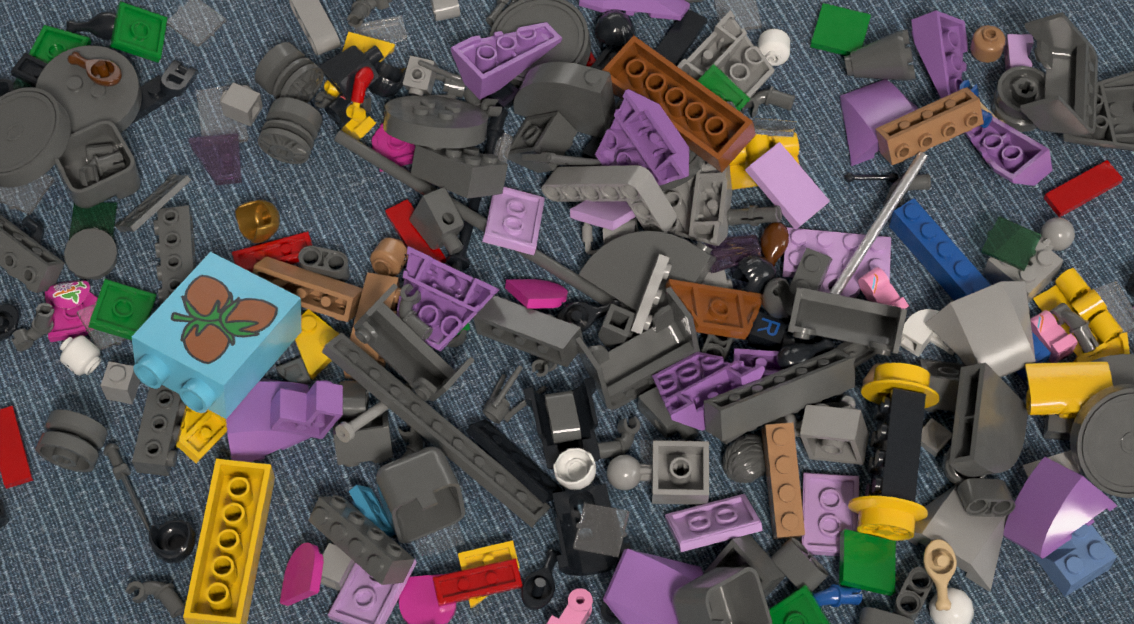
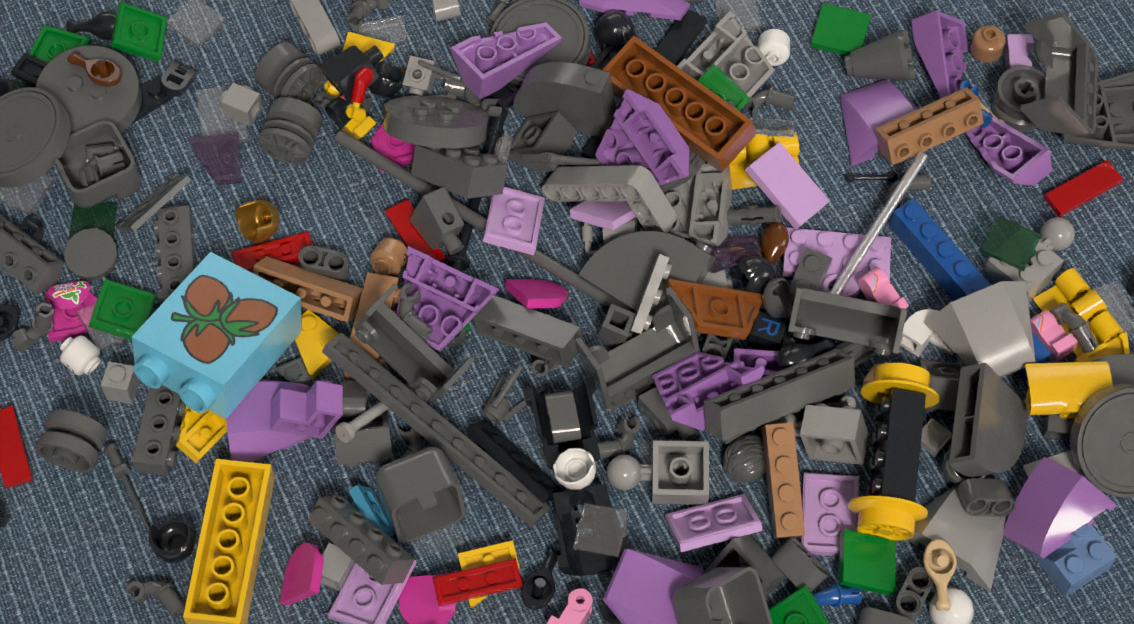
black piece [556,300,621,332] -> none

